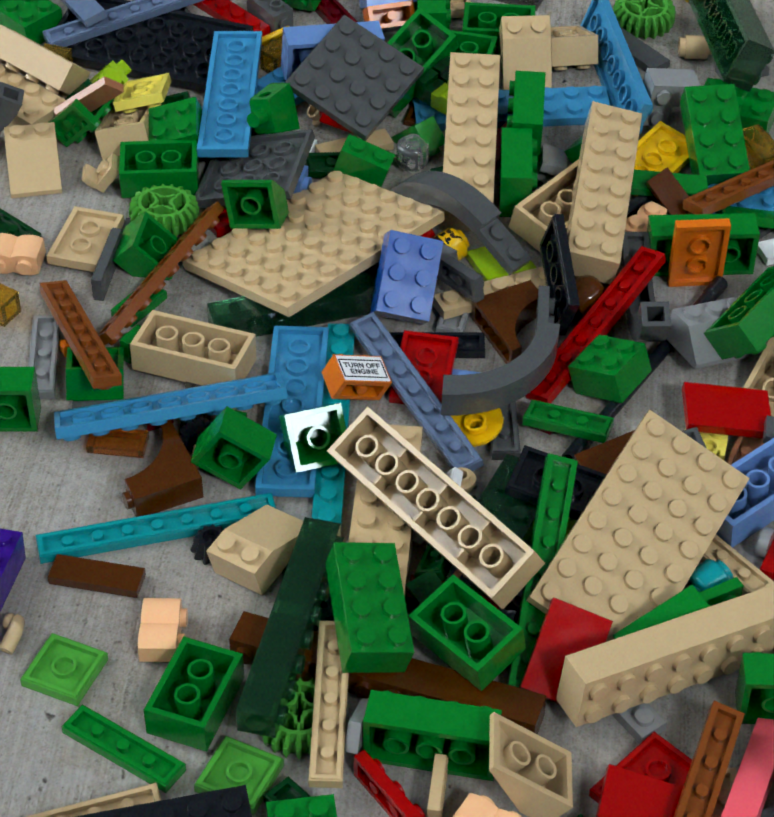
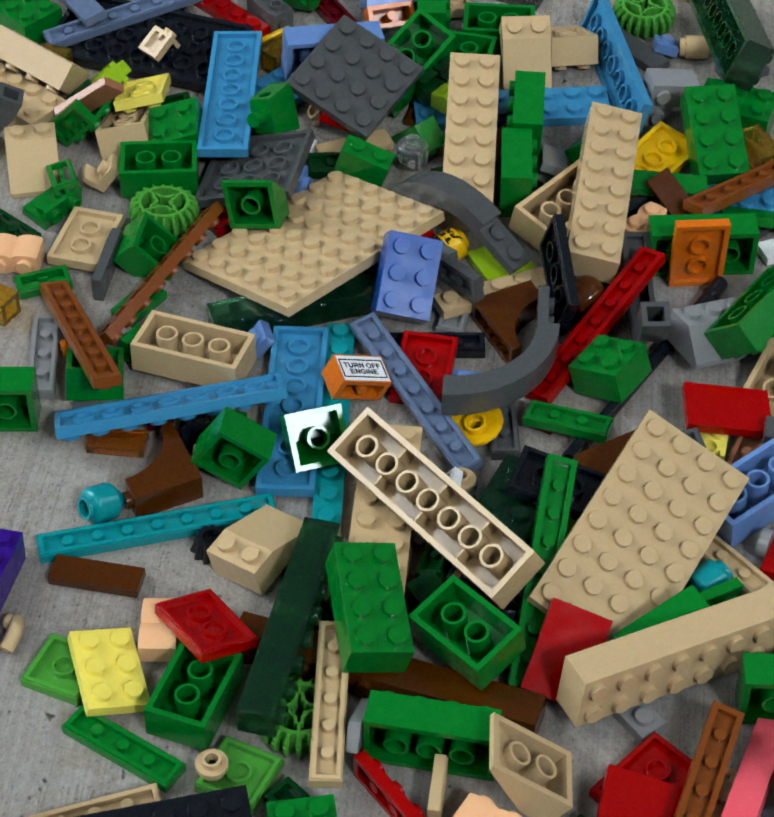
none -> green tile [14,265,73,300]
none -> green bracket [23,181,83,230]
none -> green tile [46,159,80,196]
none -> light yellow plate [67,627,150,717]
none -> teal head [77,482,124,524]
none -> tan bracket [138,25,181,62]
none -> red tile [155,589,258,664]
none -> tan plate [195,749,229,781]
none -> medium blue plate [248,319,275,360]
none -> medium blue plate [652,34,680,58]

